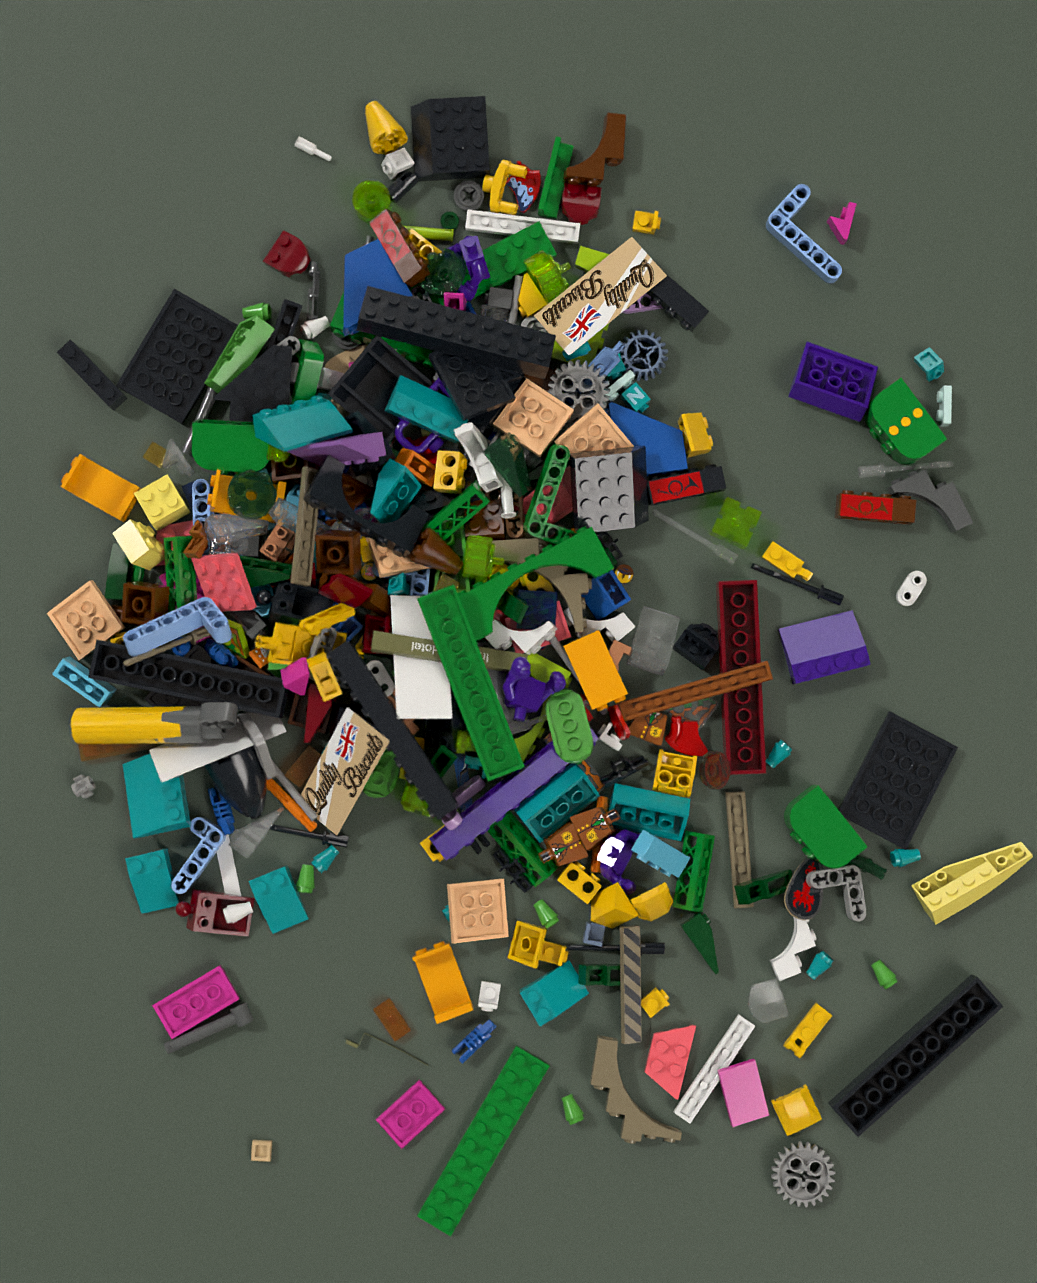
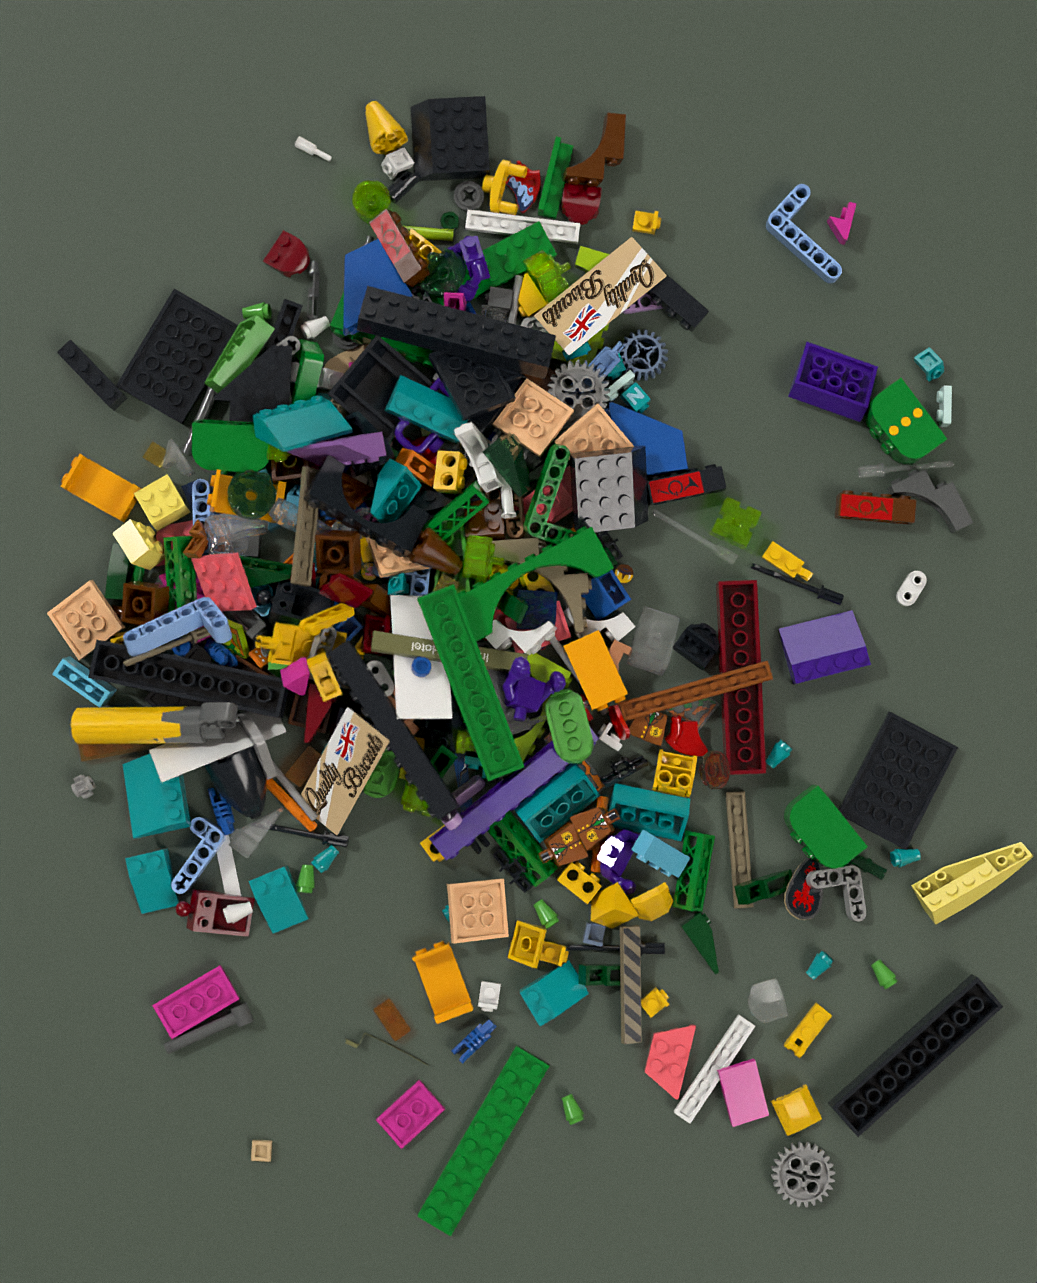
nougat hips [259,522,296,563] -> none
dark tan arch [590,1035,682,1144] -> none
yellow slope [678,412,713,458] -> none
white arch [770,917,817,981] -> none
none -> blue tile [411,657,432,677]

